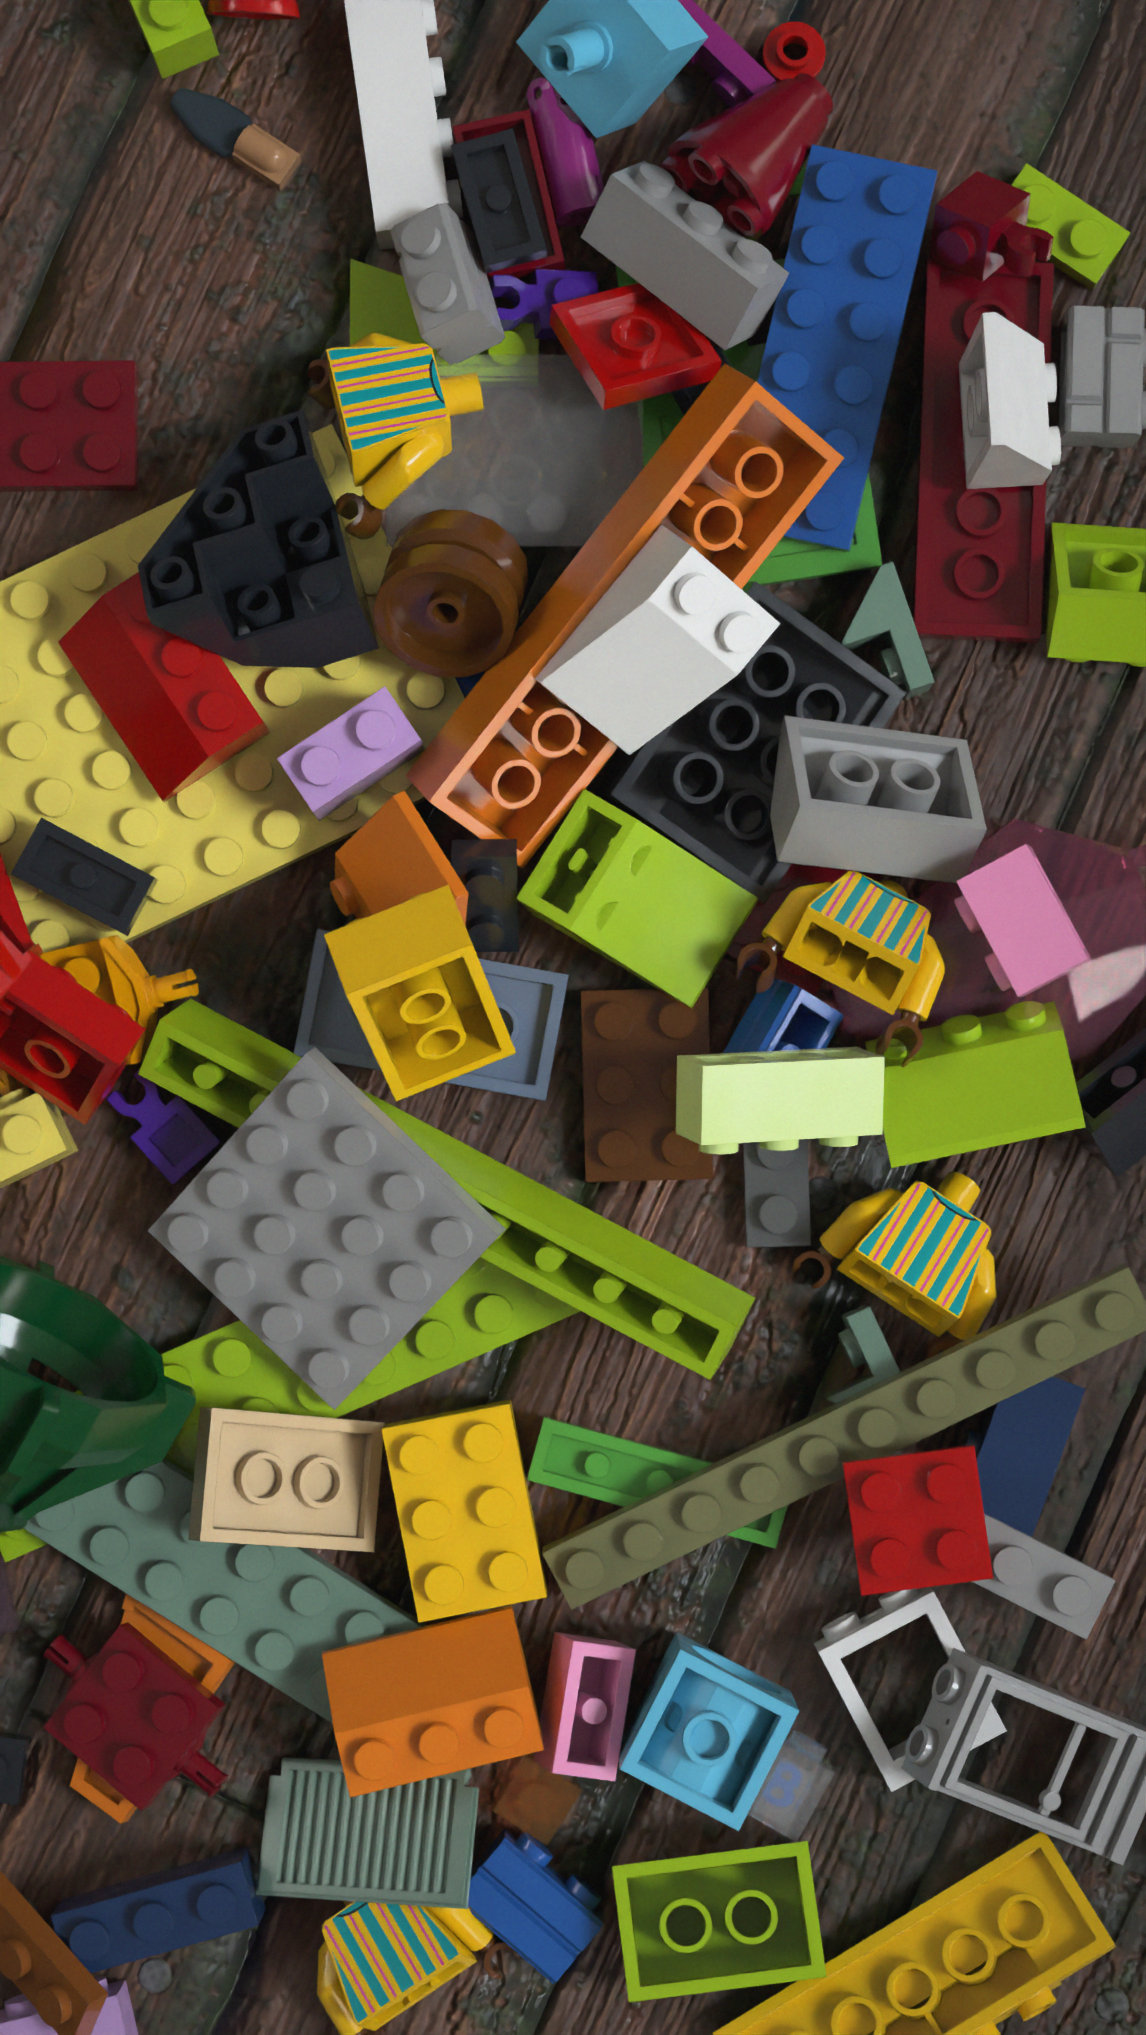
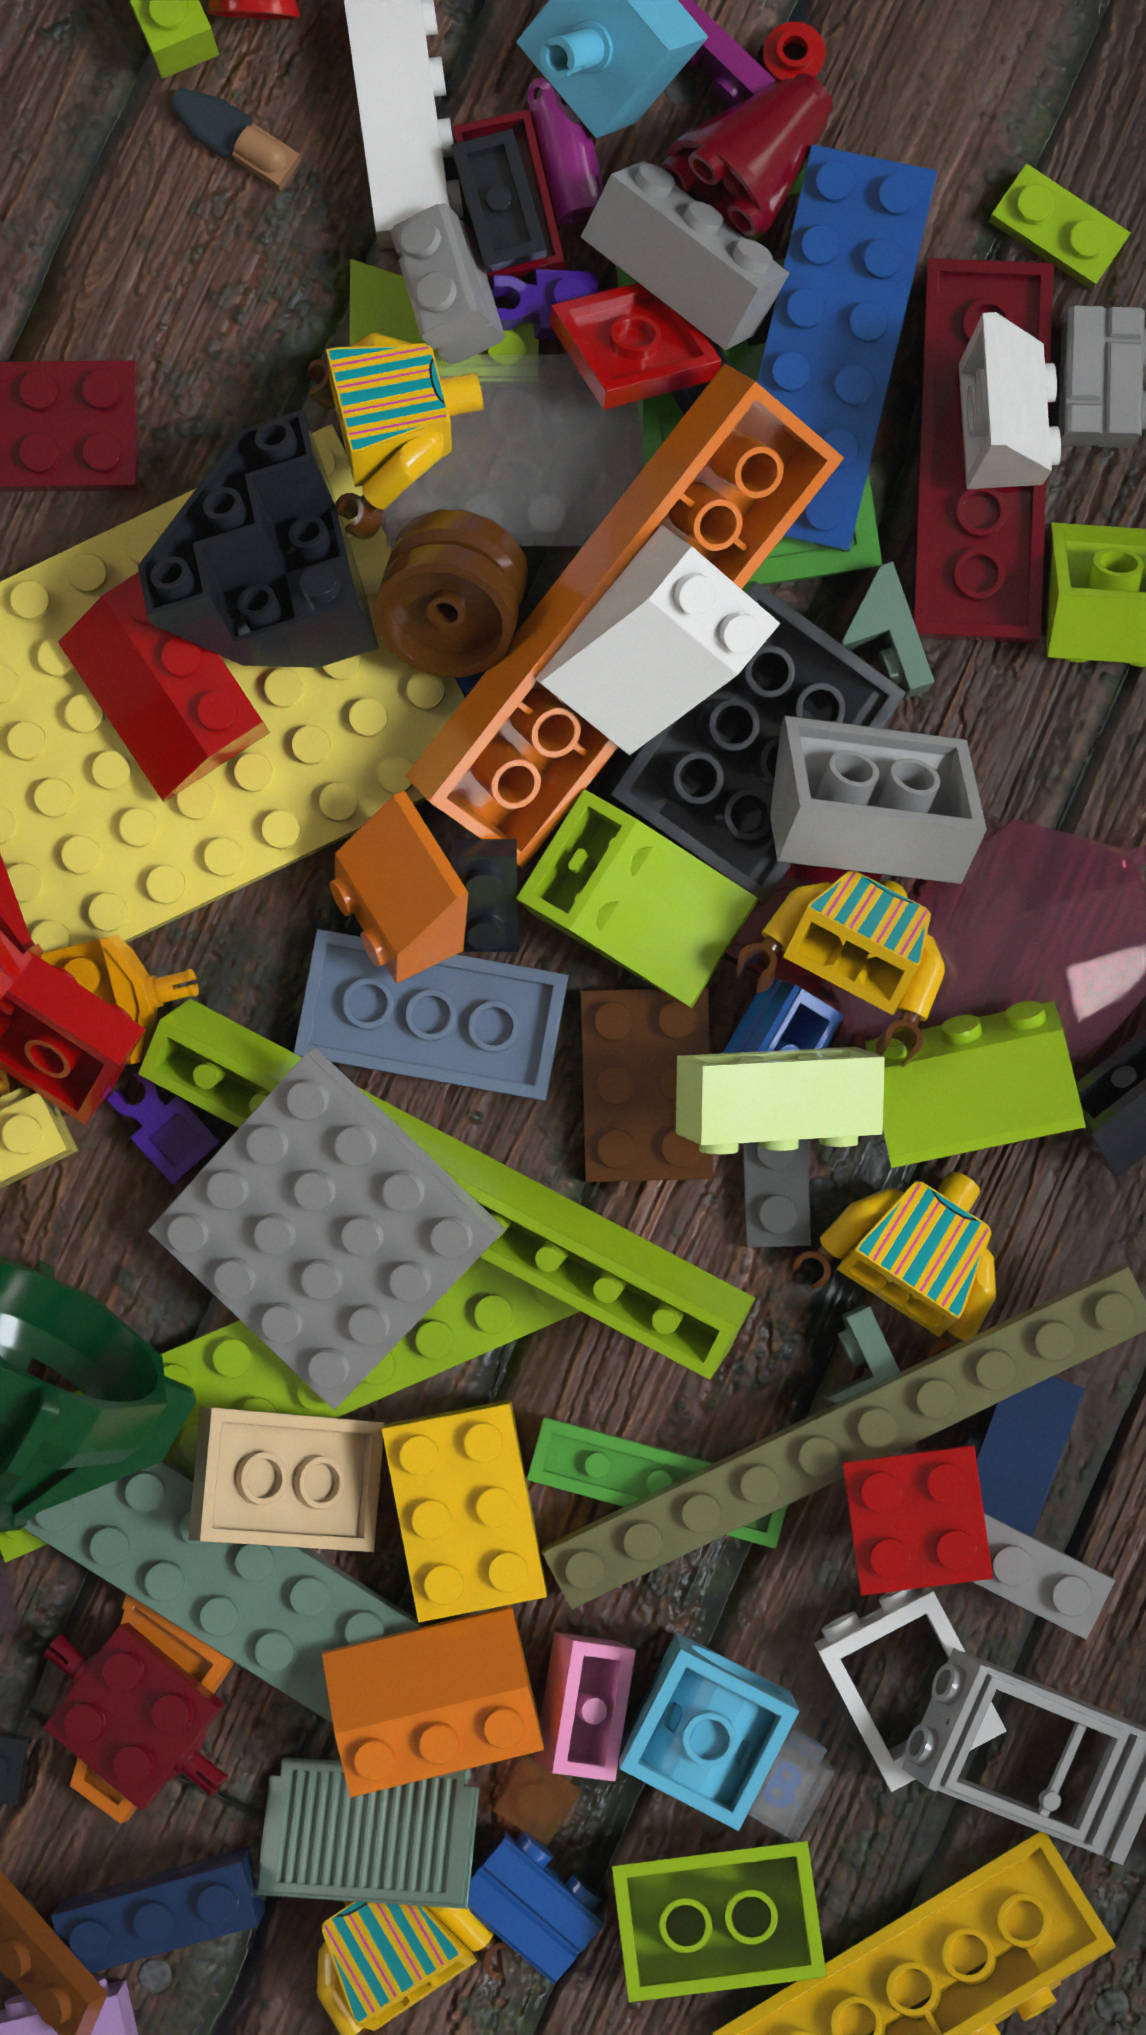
black plate [11,817,158,936] -> none
lavender brick [277,686,425,821] -> none
yellow brick [324,885,516,1102] -> none
dark red brick [929,171,1054,282] -> none
bright pink brick [954,844,1092,997] -> none

